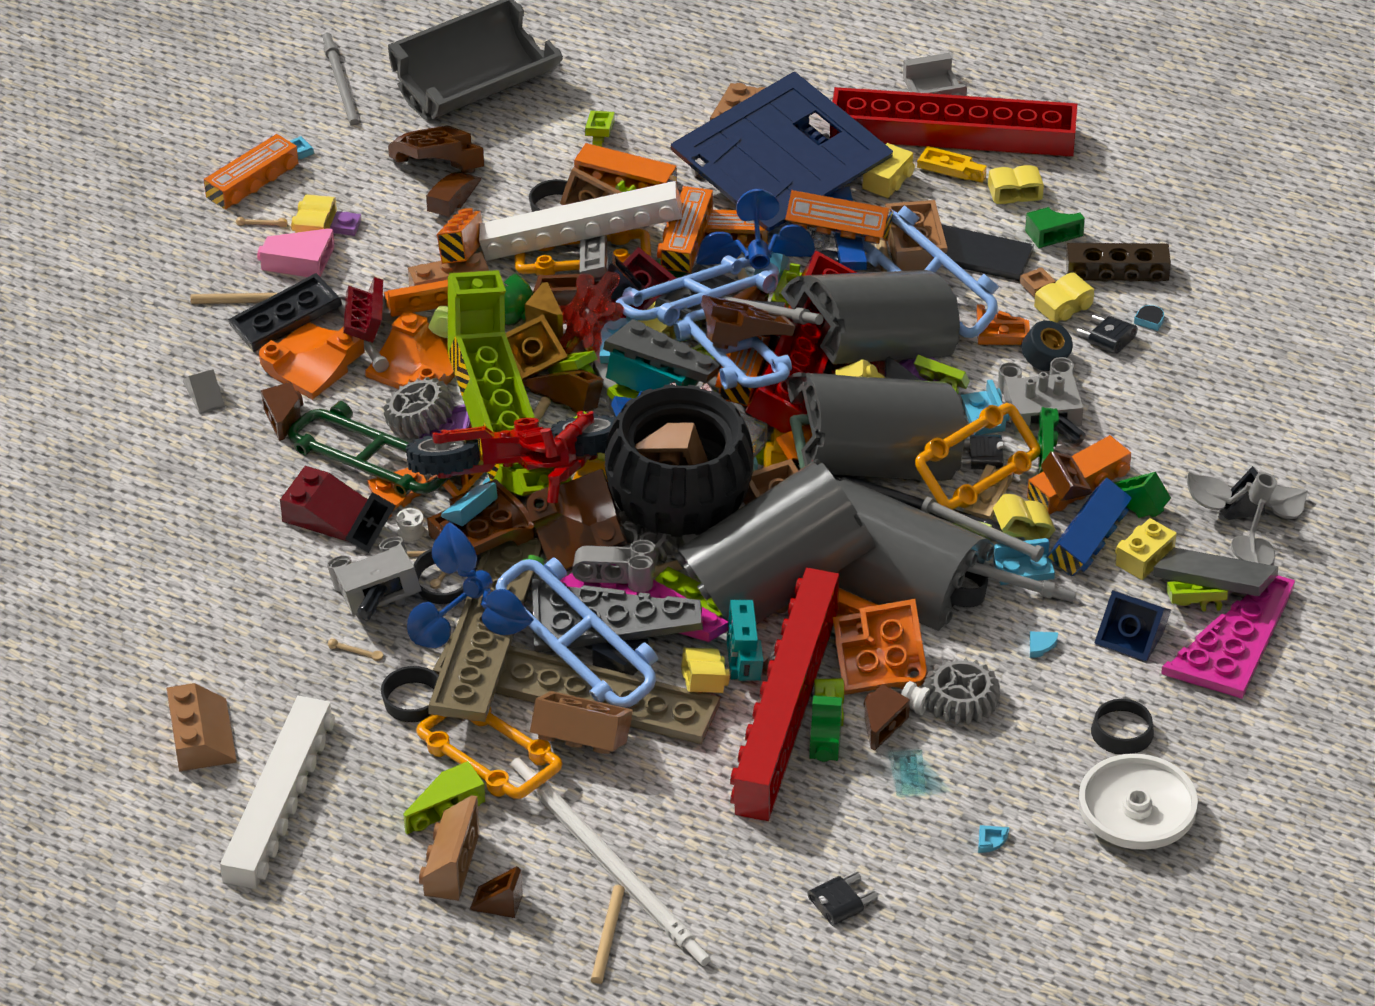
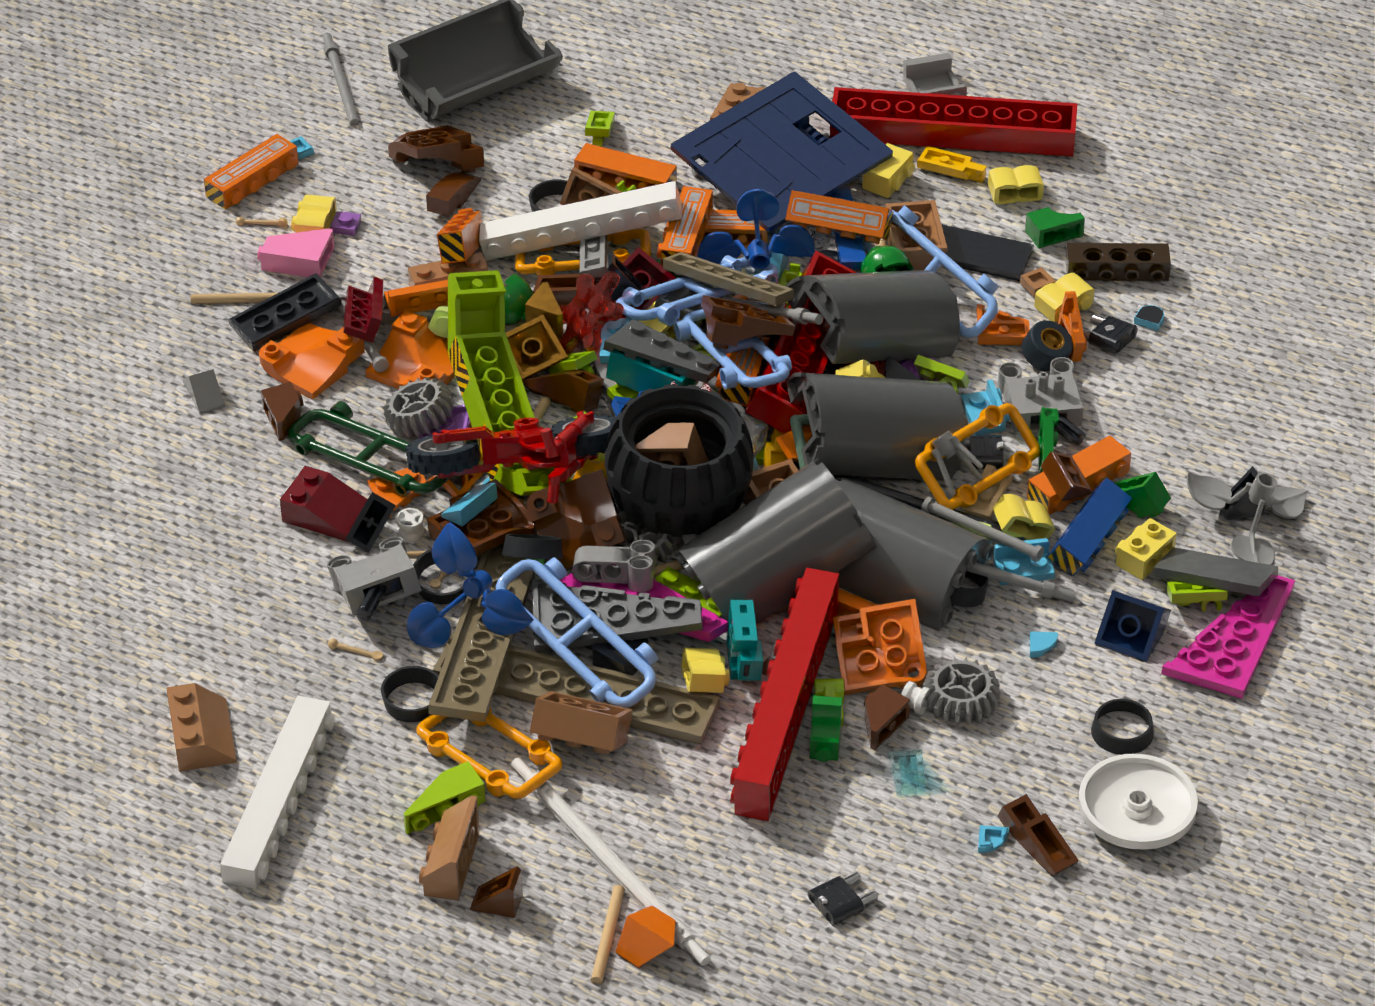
none -> black tyre [502,534,563,559]
none -> orange slope [616,906,677,968]
none -> dark tan plate [663,252,794,307]
none -> green cylinder [861,246,914,273]
none -> light grey plant [931,430,983,496]
none -> reddish brown slope [997,794,1079,876]
none -> orange wing [1058,291,1087,362]

